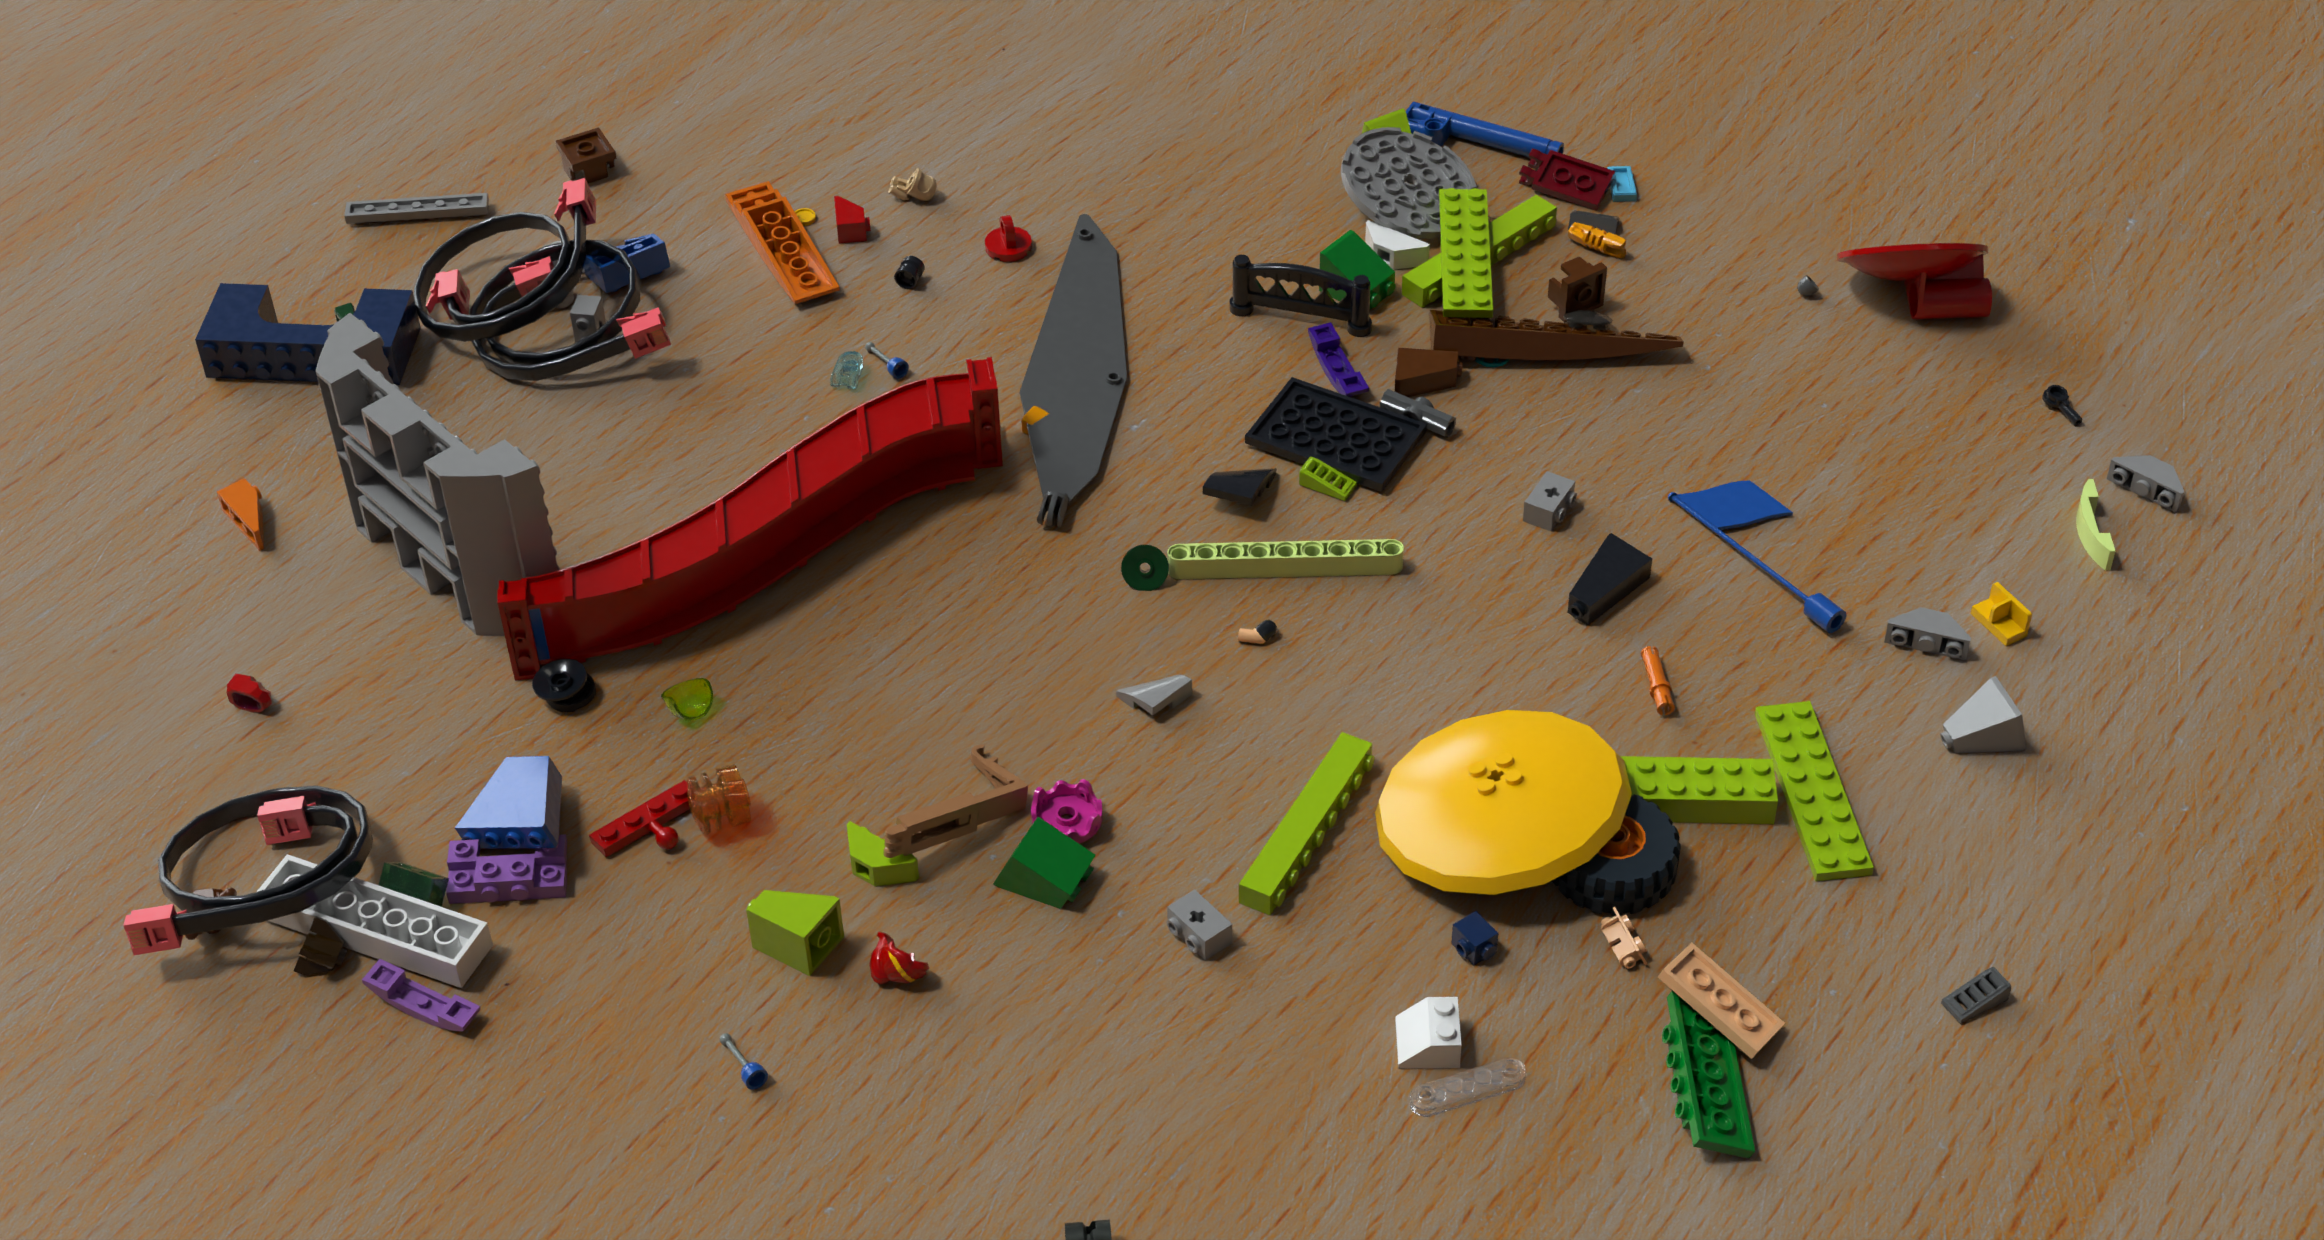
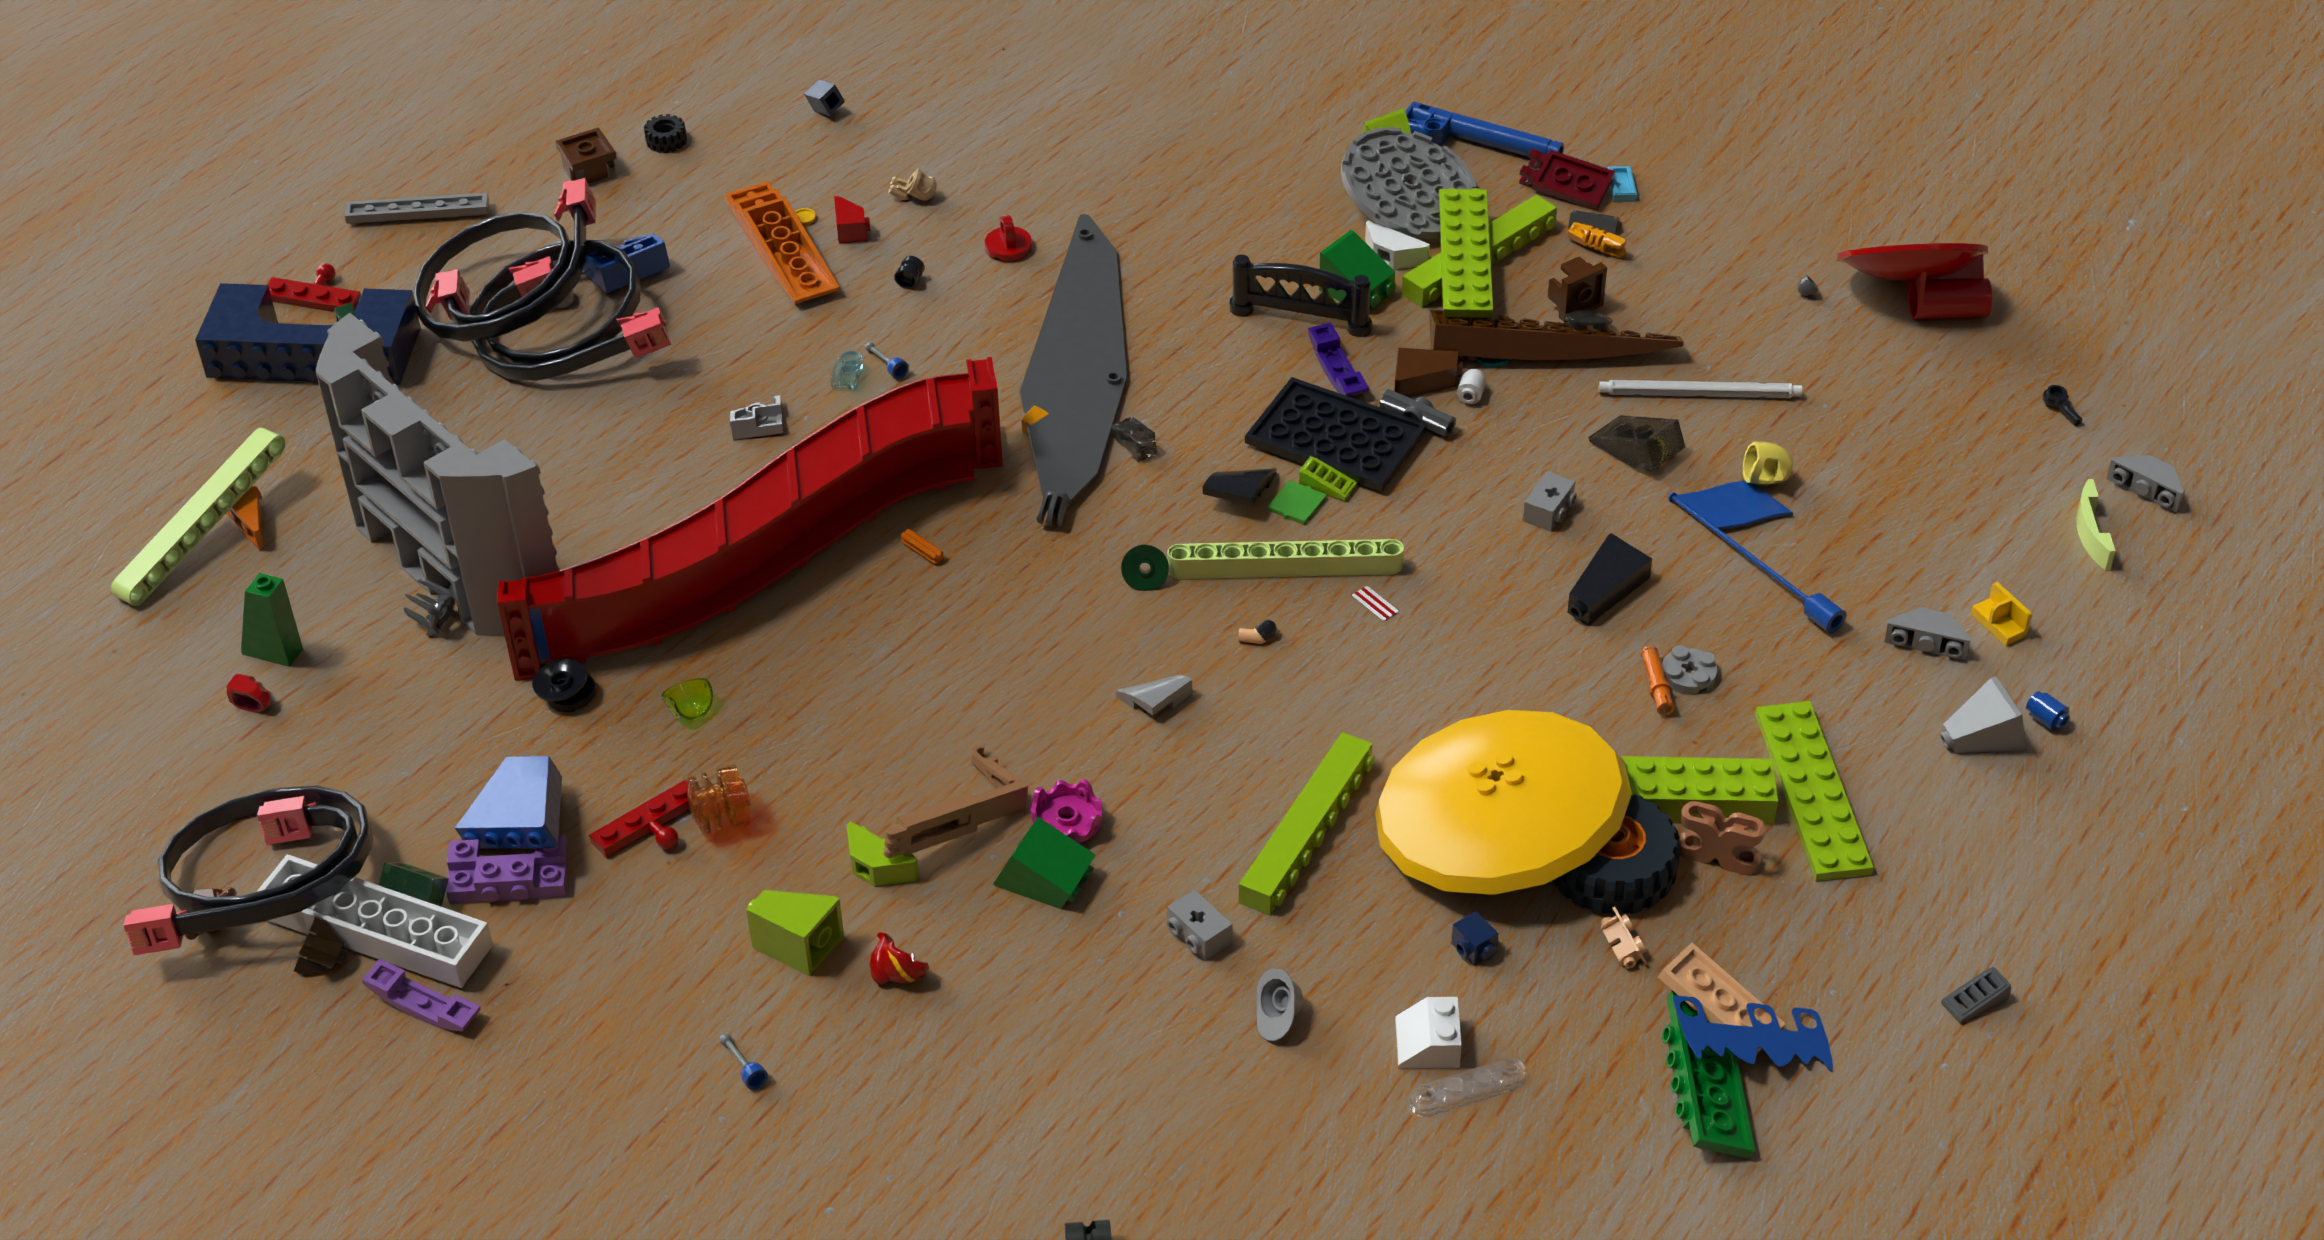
light grey brick [570,295,606,343] -> none
none -> yellowish green beam [111,427,286,606]
none -> green slope [241,573,303,667]
none -> red plate [267,263,361,312]
none -> dark grey piece [404,579,456,636]
none -> black tyre [644,114,687,153]
none -> light grey slope [730,395,783,440]
none -> brick [804,80,845,116]
none -> orange axle [901,529,944,564]
none -> clear smoke leg [1112,416,1157,462]
none -> light grey piece [1257,968,1303,1041]
none -> bright green piece [1267,480,1327,525]
none -> sticker [1352,586,1398,621]
none -> white brick [1457,369,1486,405]
none -> clear smoke slope [1588,415,1685,471]
none -> white piece [1599,380,1802,398]
none -> light grey plate [1662,645,1717,695]
none -> blue piece [1673,996,1833,1072]
none -> nougat piece [1679,801,1766,875]
none -> light yellow piece [1743,441,1793,486]
none -> blue brick [2026,691,2070,730]

